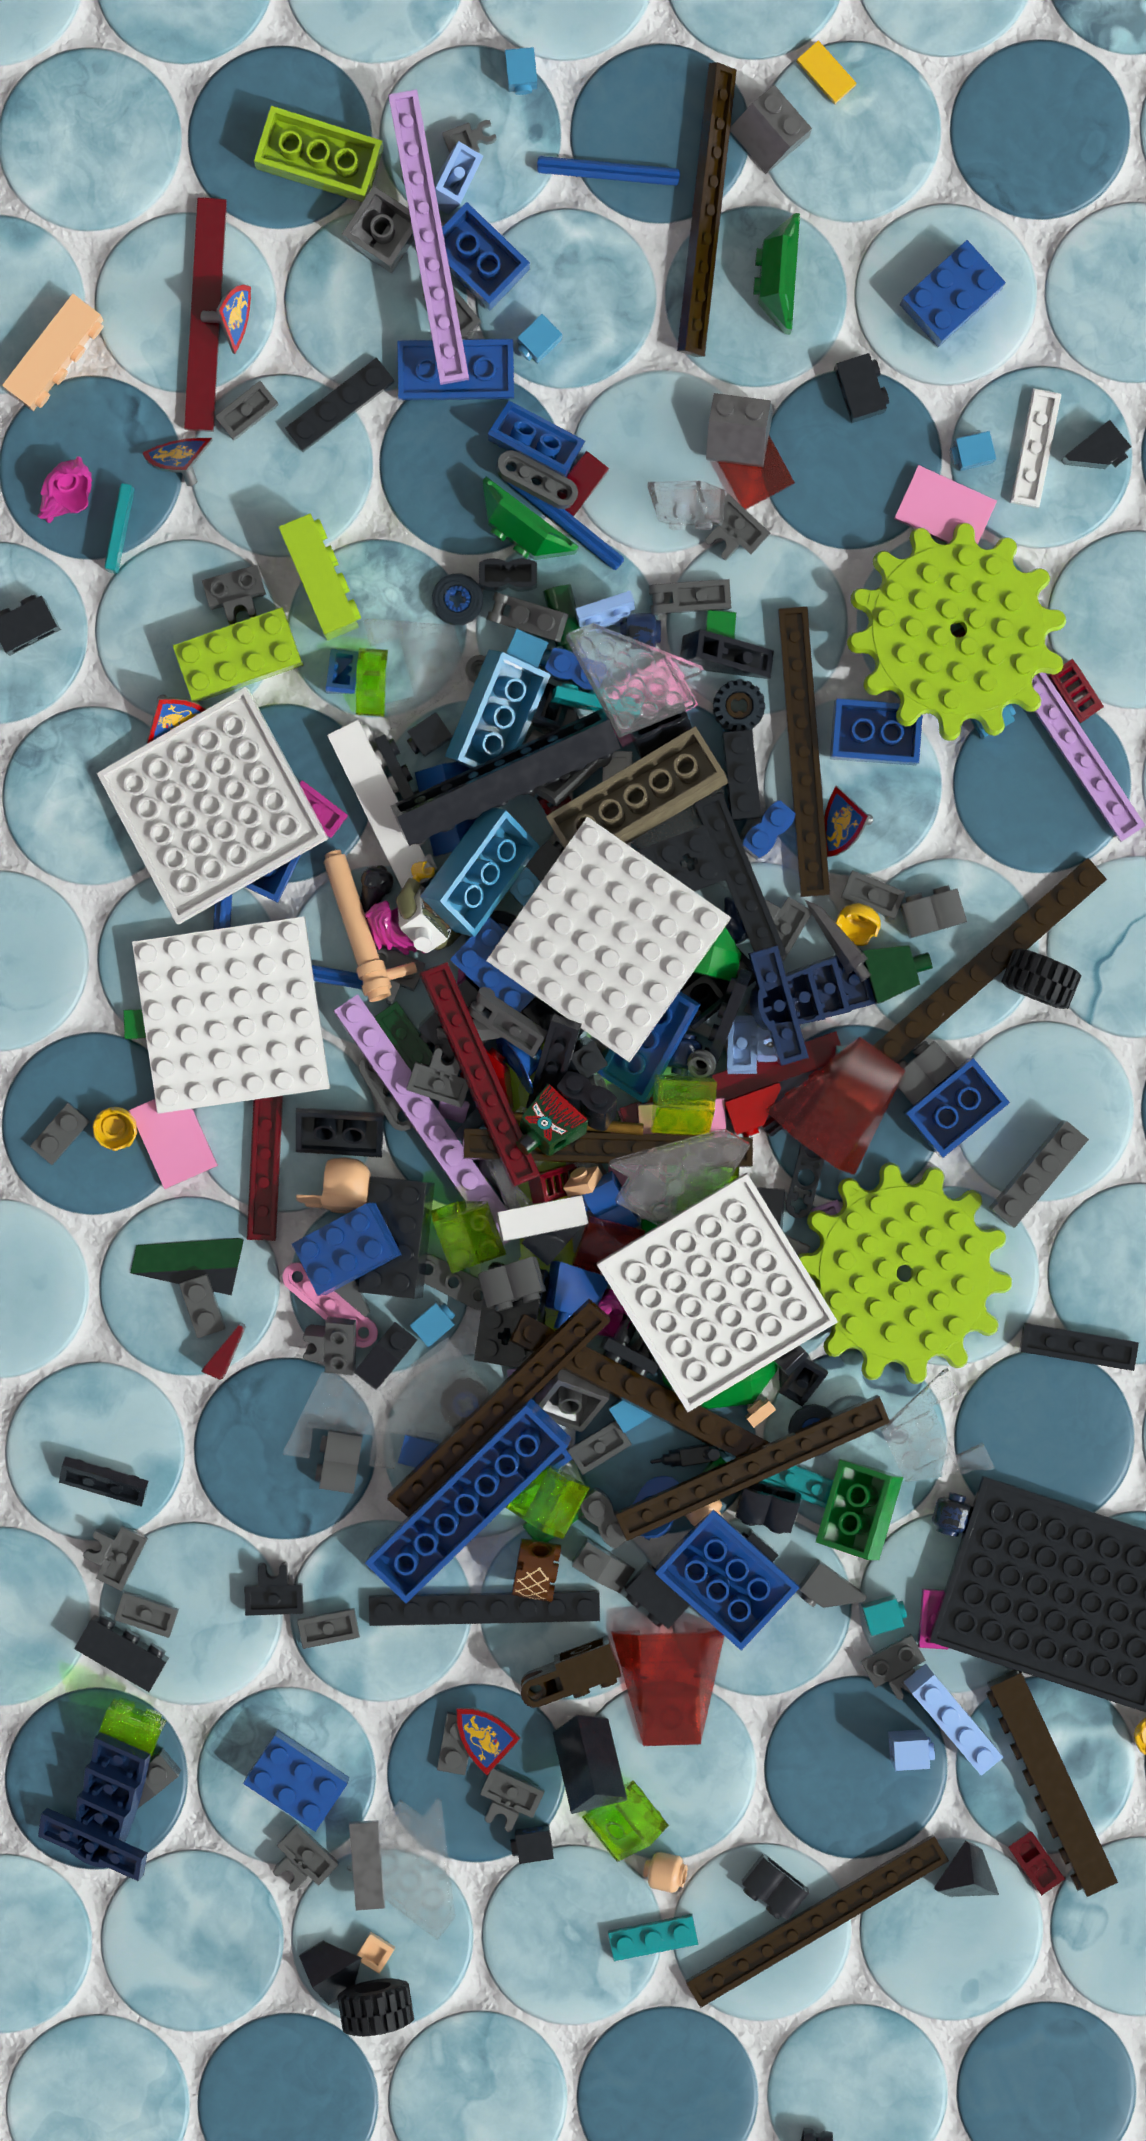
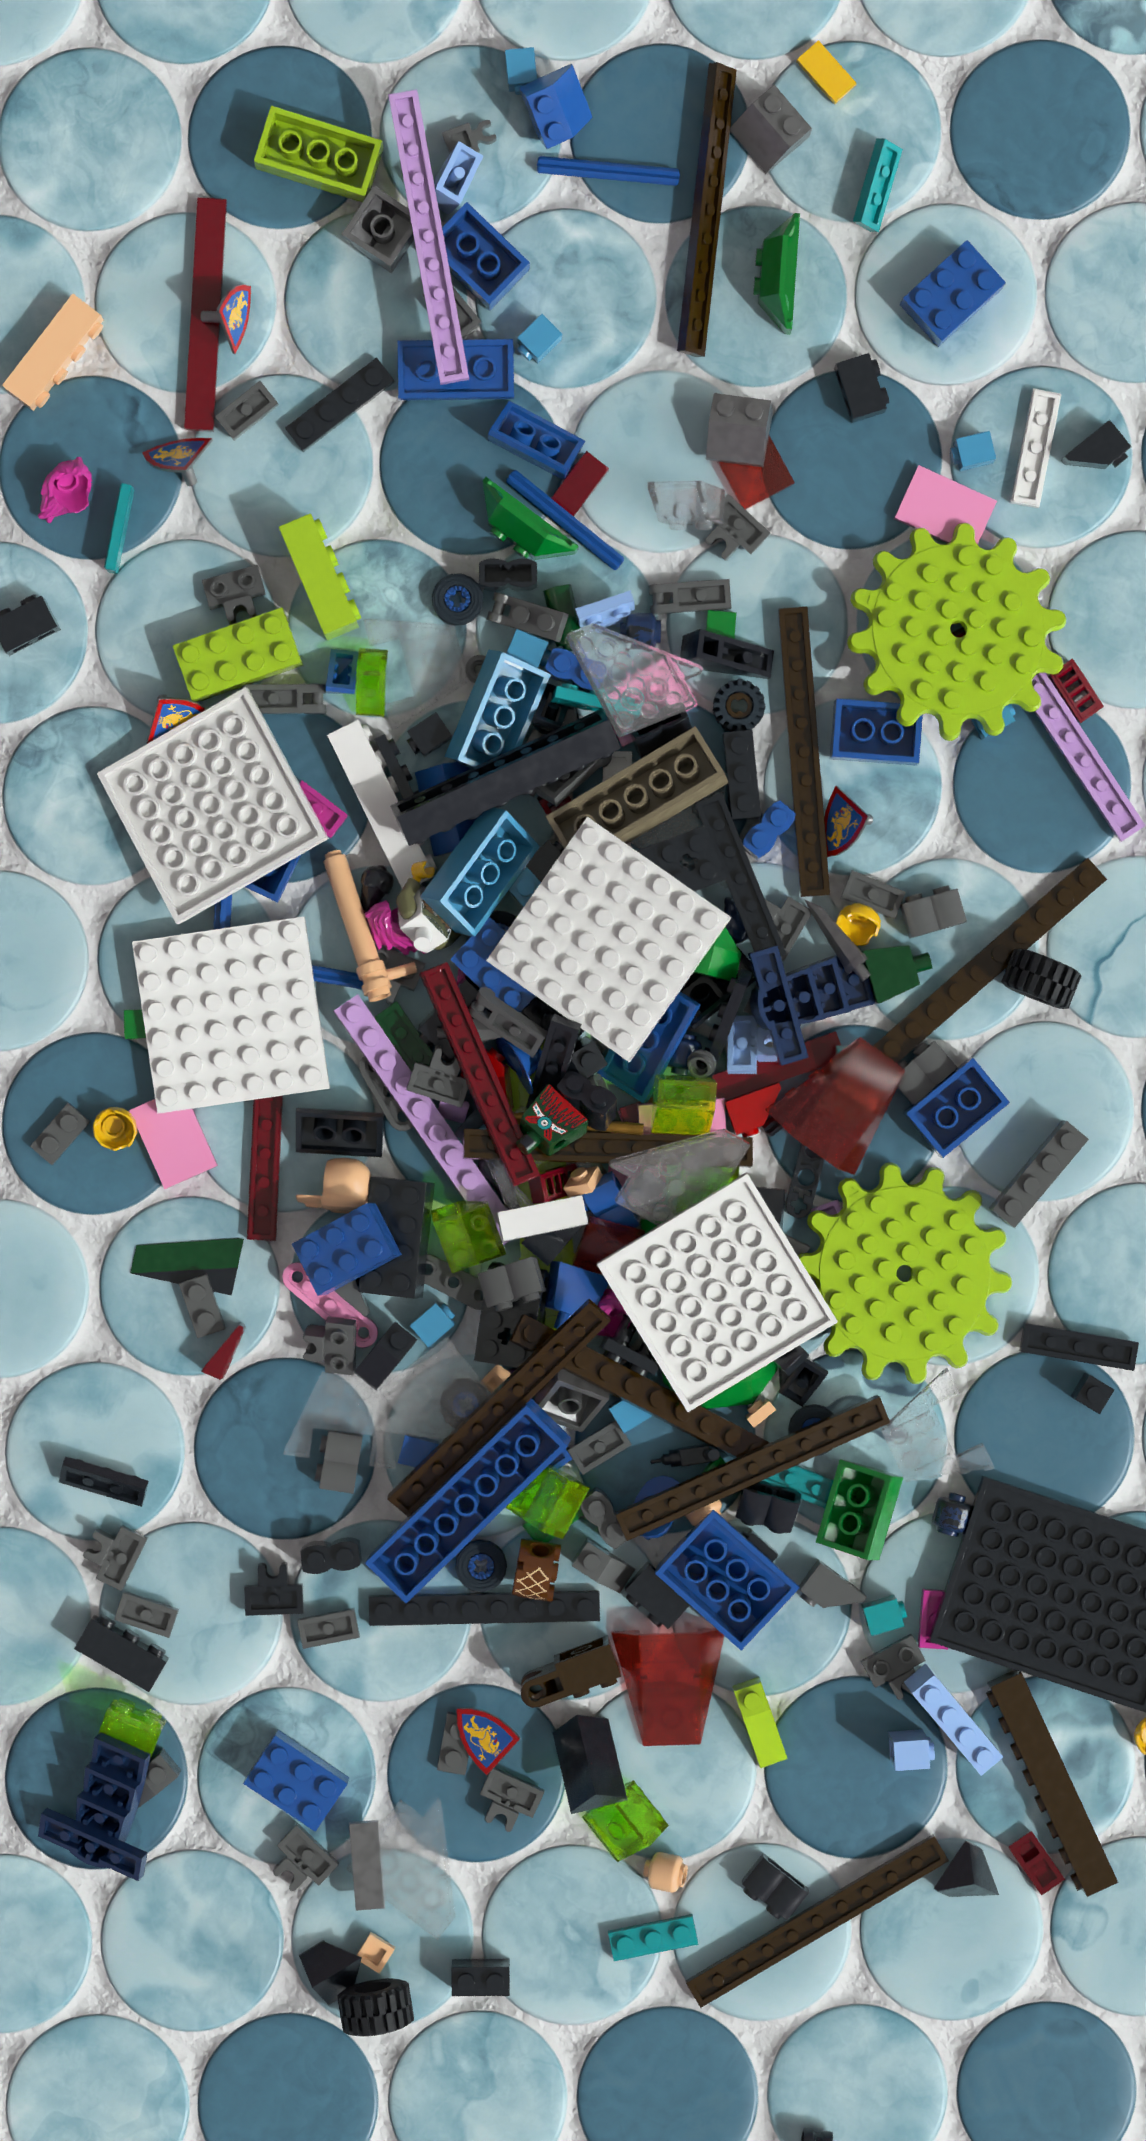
dark grey plate [496,450,578,509] -> none
black brick [510,1825,554,1864] -> none
none -> dark grey plate [245,684,326,714]
none -> black brick [300,1537,362,1574]
none -> black brick [451,1959,510,1996]
none -> black bush [455,1540,507,1592]
none -> light nougat plate [480,1364,511,1393]
none -> blue slope [519,64,593,149]
none -> lime slope [732,1677,788,1768]
none -> teal plate [852,138,903,232]
none -> black brick [1070,1372,1114,1414]

